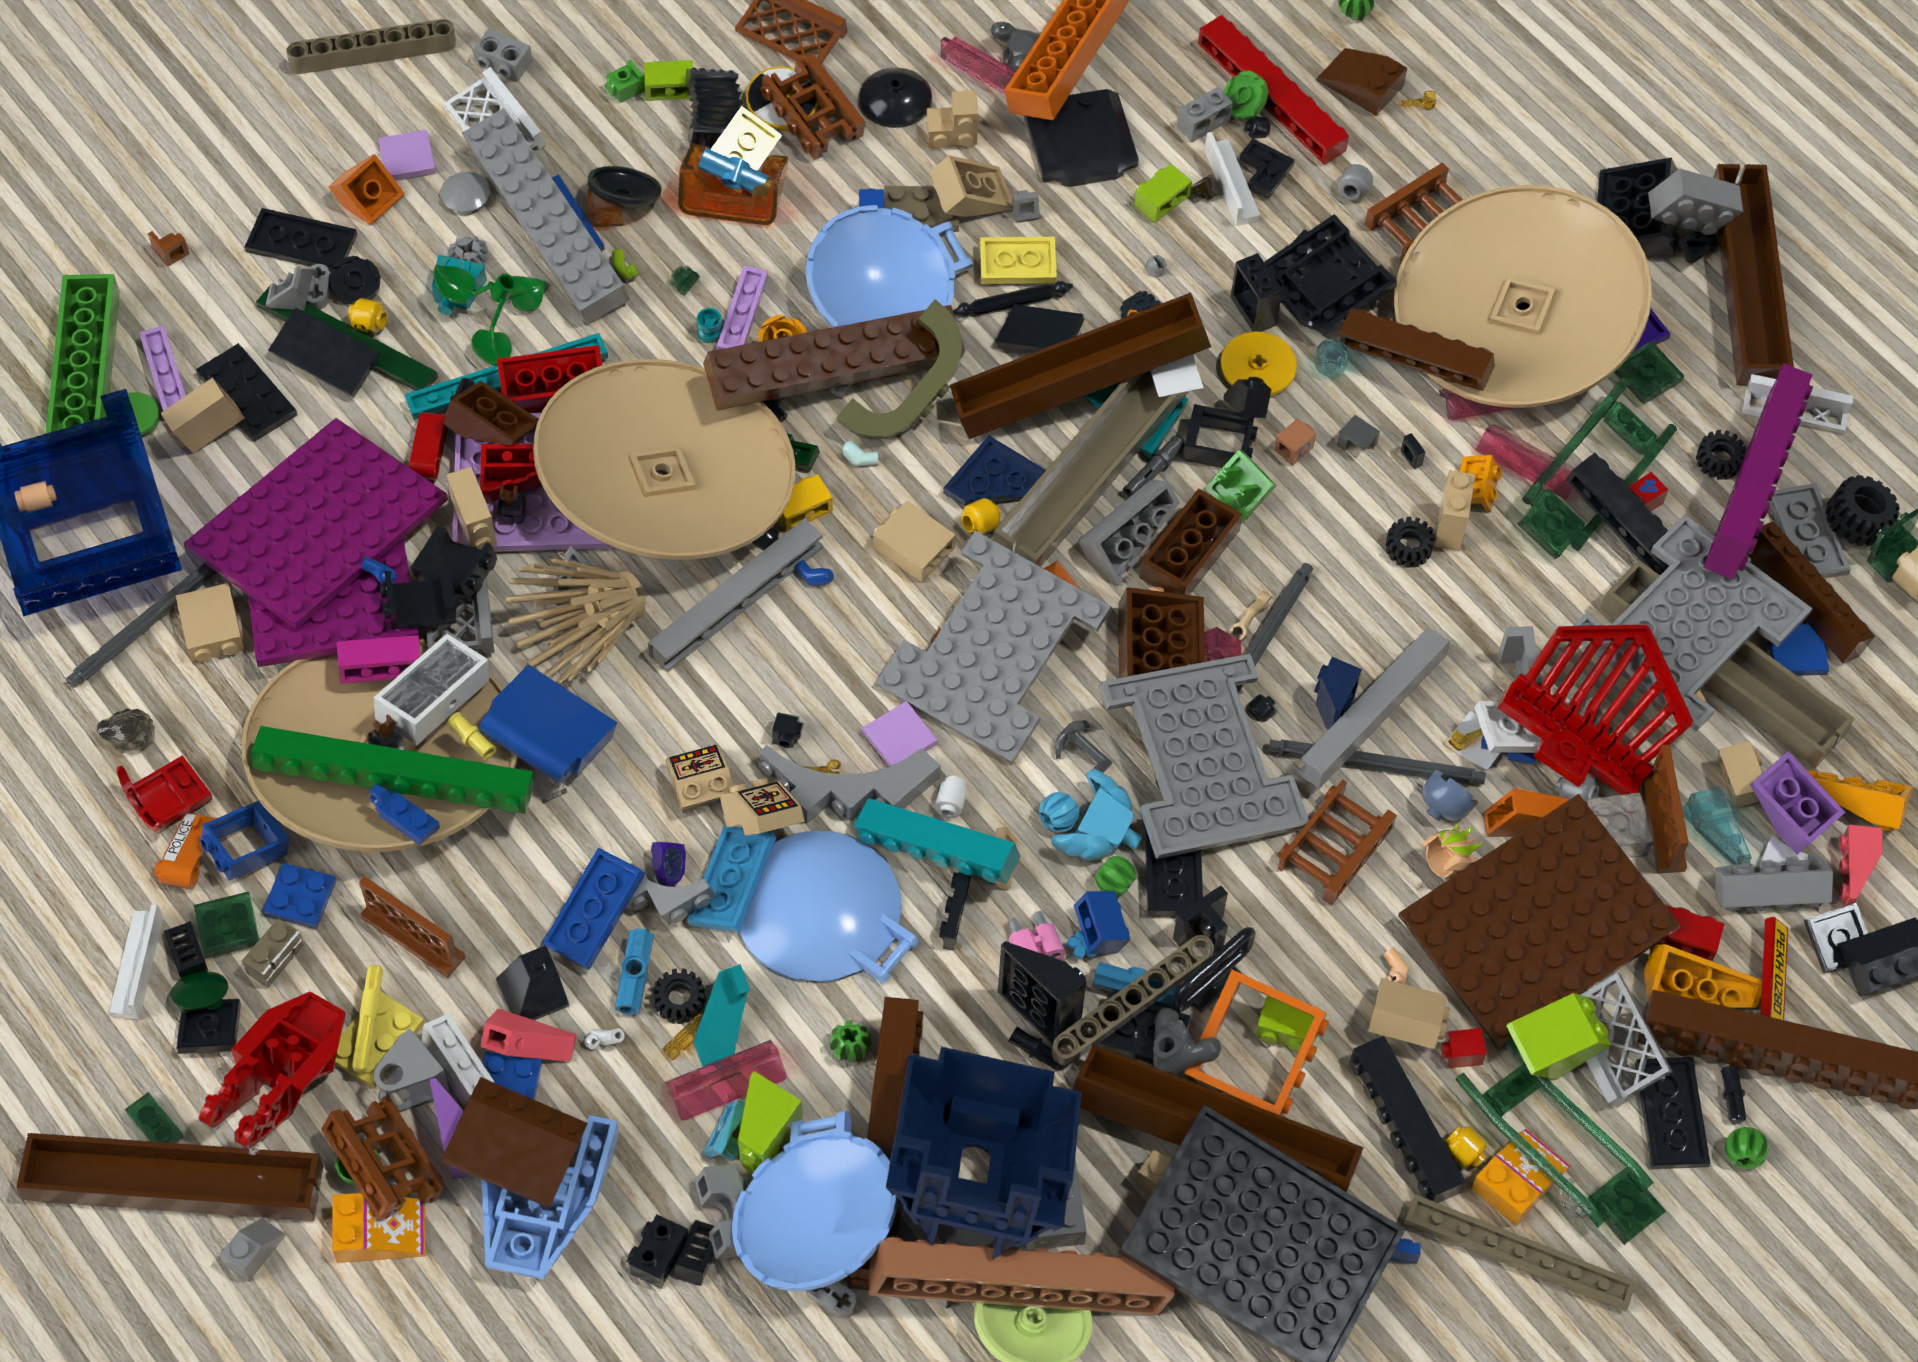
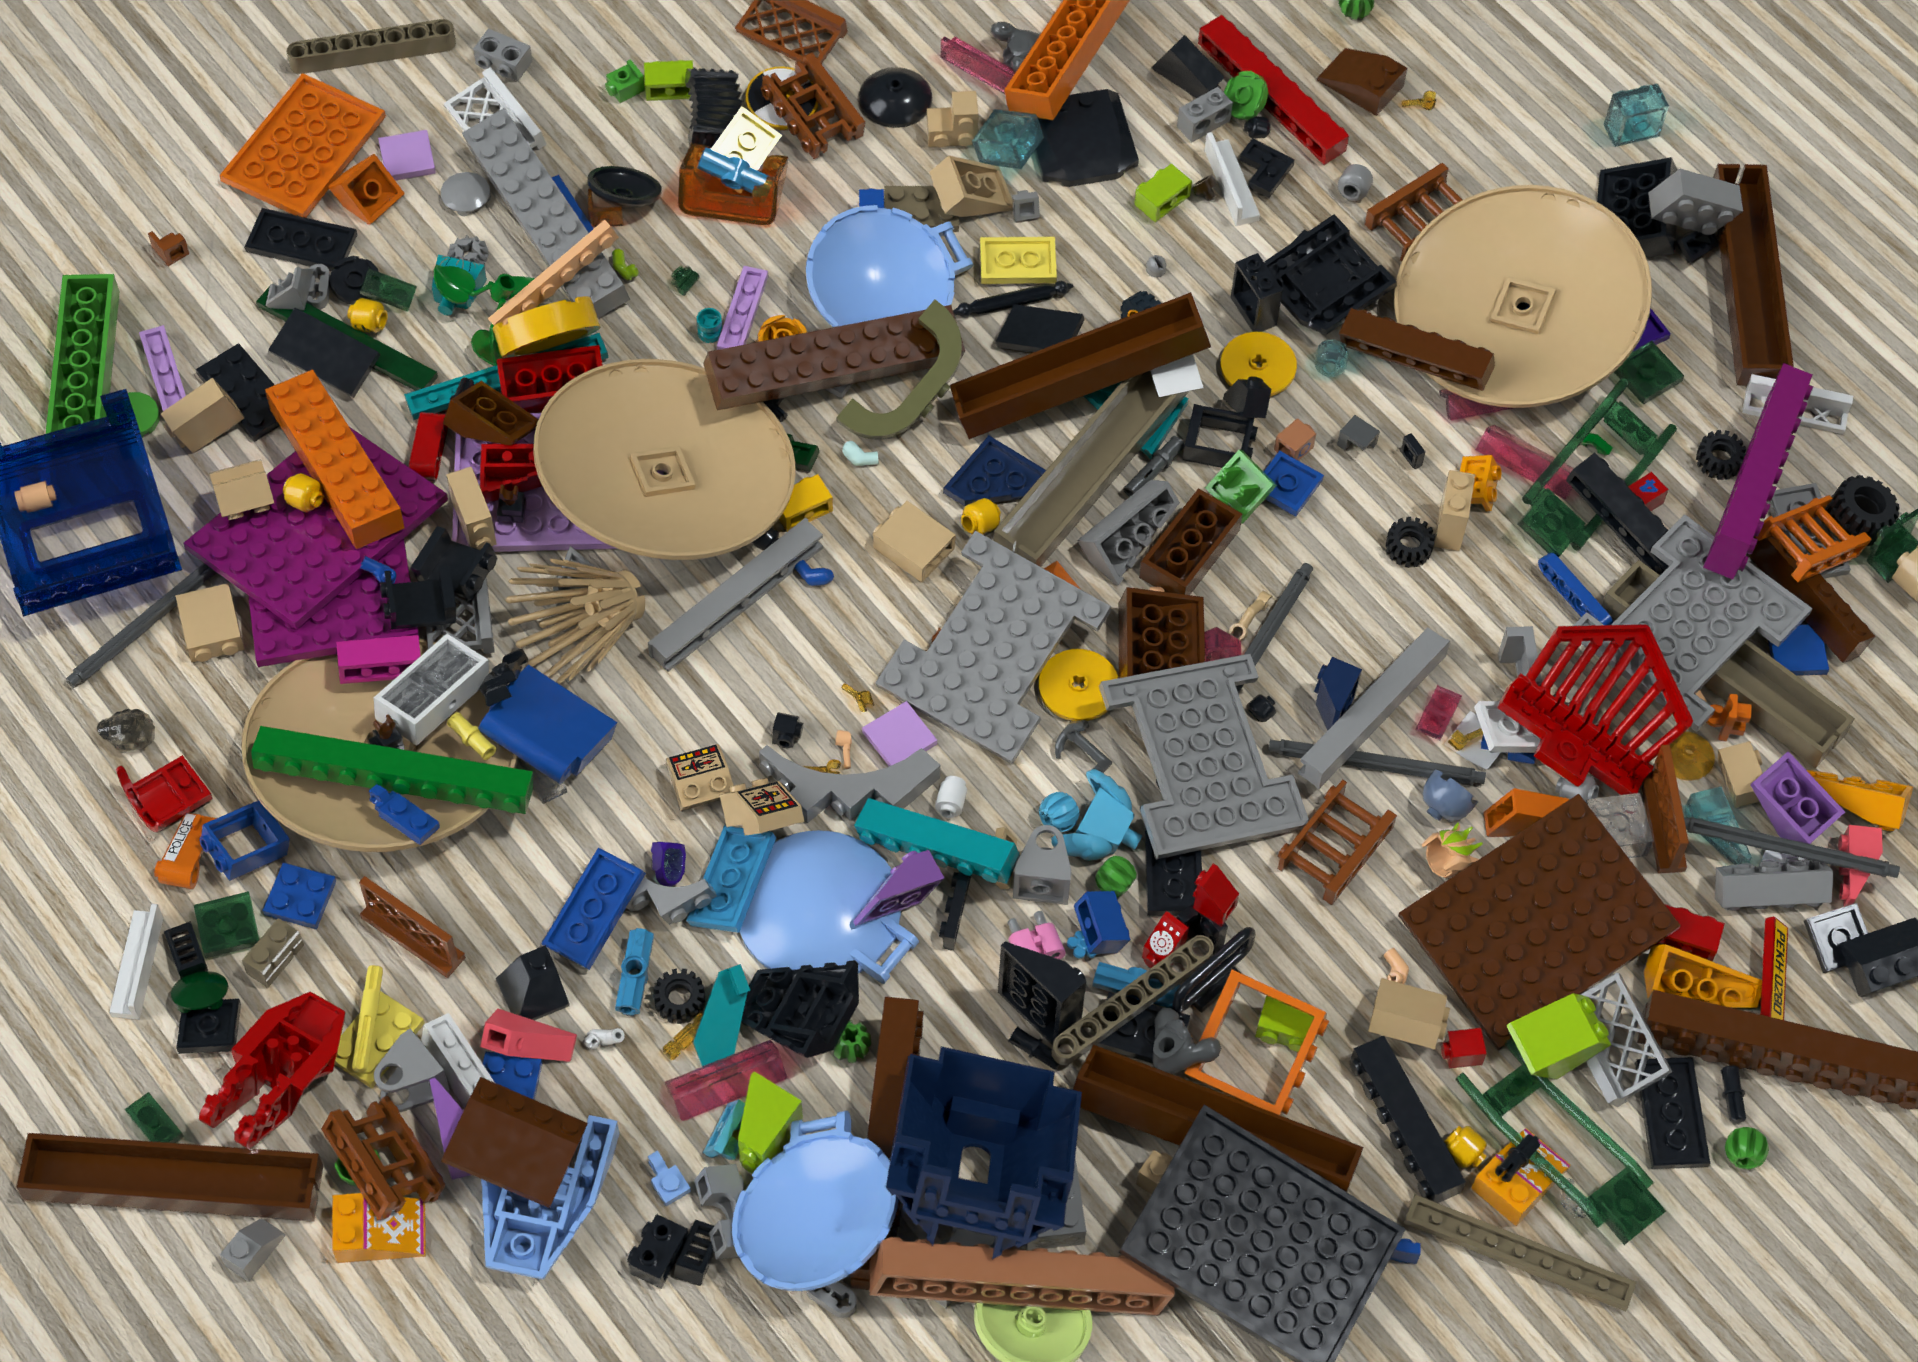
none -> tan piece [209,459,274,520]
none -> orange plate [220,73,386,218]
none -> orange brick [265,370,405,549]
none -> yellow head [283,473,324,512]
none -> clear green plate [360,268,417,312]
none -> black plate [480,649,528,707]
none -> light nougat plate [488,220,619,326]
none -> yellow brick [492,296,601,358]
none -> light blue plate [648,1151,691,1206]
none -> black wedge [741,960,859,1058]
none -> light nougat hand [835,730,852,769]
none -> clear yellow hand [841,683,875,712]
none -> medium lavender slope [853,850,944,926]
none -> clear light blue brick [972,109,1044,169]
none -> light grey hose [1013,825,1072,905]
none -> yellow piece [1038,649,1118,721]
none -> red slope [1142,911,1189,968]
none -> black slope [1151,35,1225,98]
none -> red slope [1193,863,1239,927]
none -> blue plate [1264,451,1324,517]
none -> clear pink slope [1416,685,1462,741]
none -> black axle [1495,1134,1540,1182]
none -> blue beam [1538,552,1613,625]
none -> green tile [1576,432,1613,455]
none -> clear light blue brick [1604,84,1669,147]
none -> clear yellow dish [1670,732,1715,781]
none -> dark grey piece [1684,817,1900,878]
none -> orange hips [1706,694,1752,741]
none -> orange fence [1755,495,1872,582]

